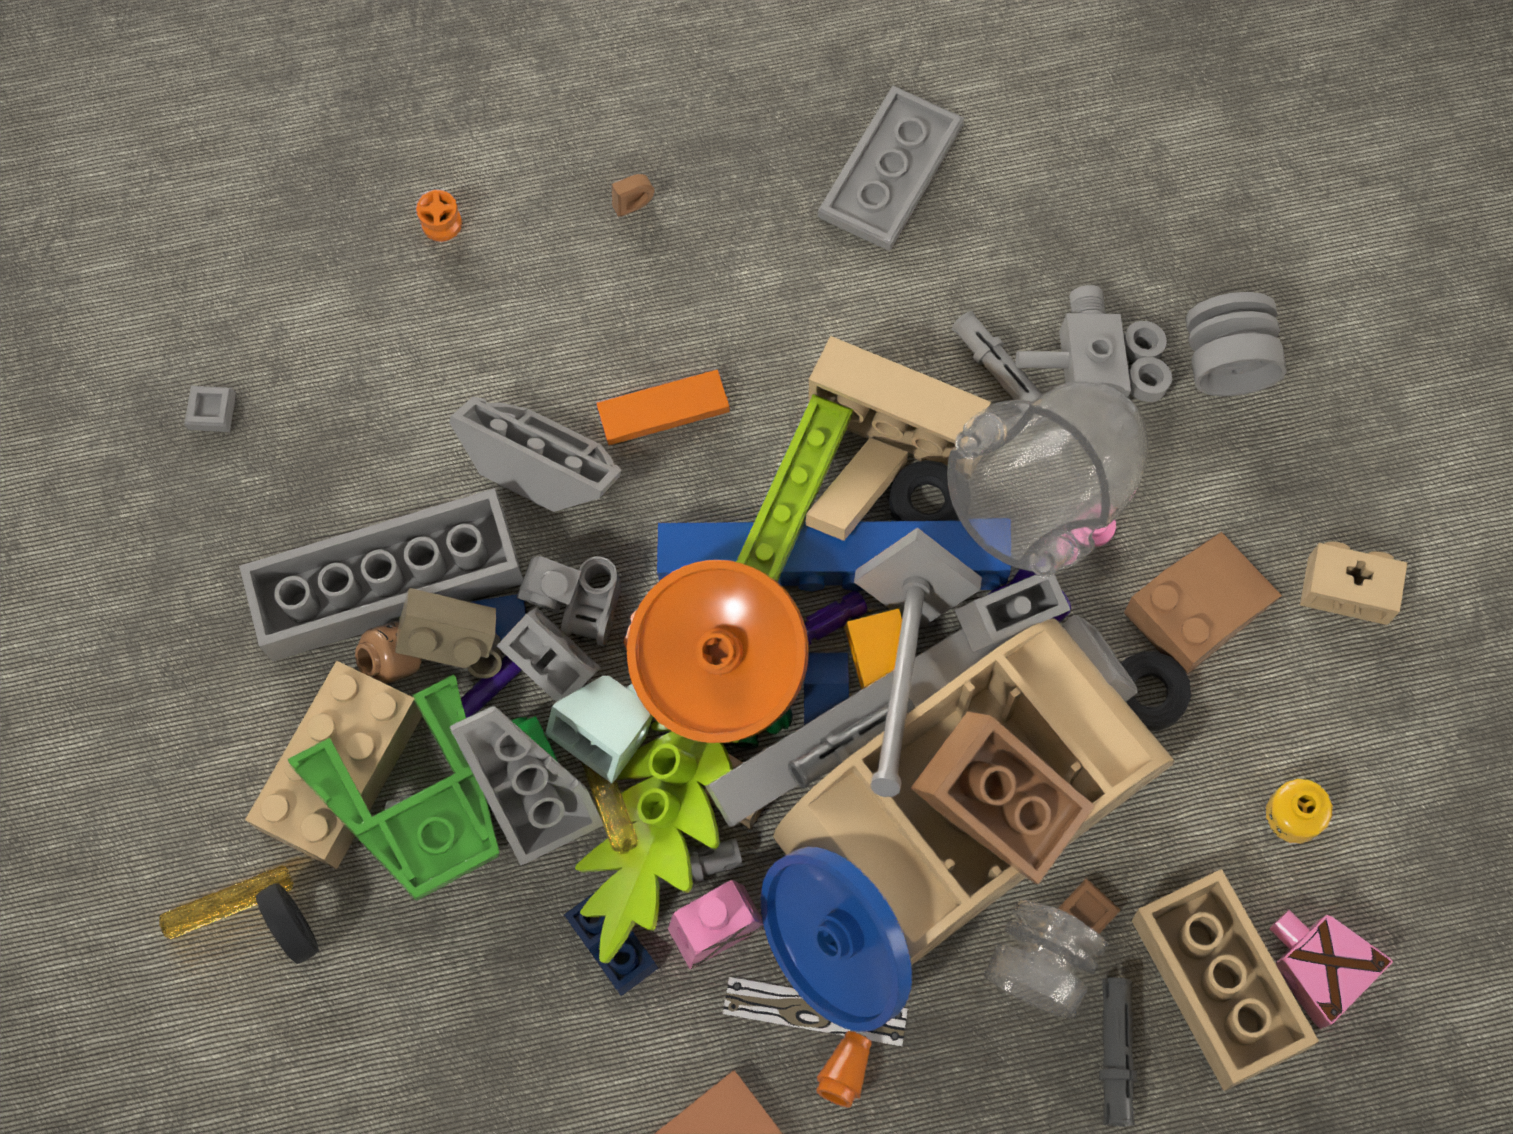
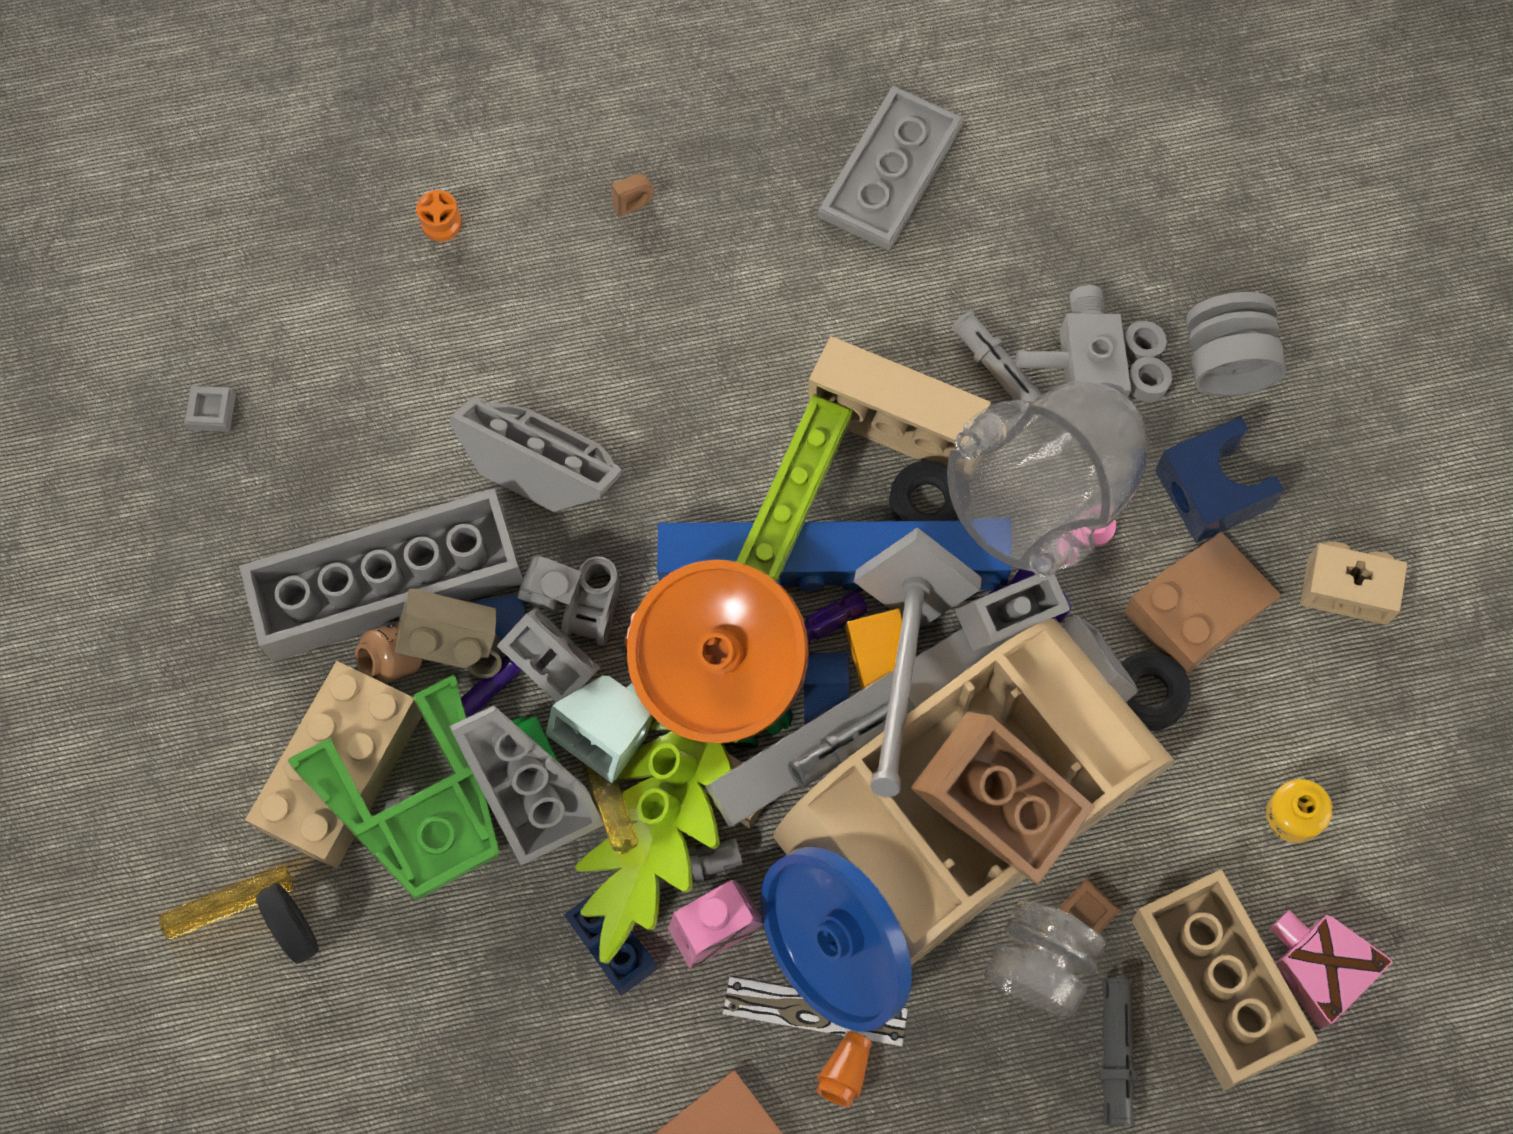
orange tile [596,369,730,446] -> none
tan tile [806,438,908,541] -> none
none -> dark blue piece [1155,417,1284,543]

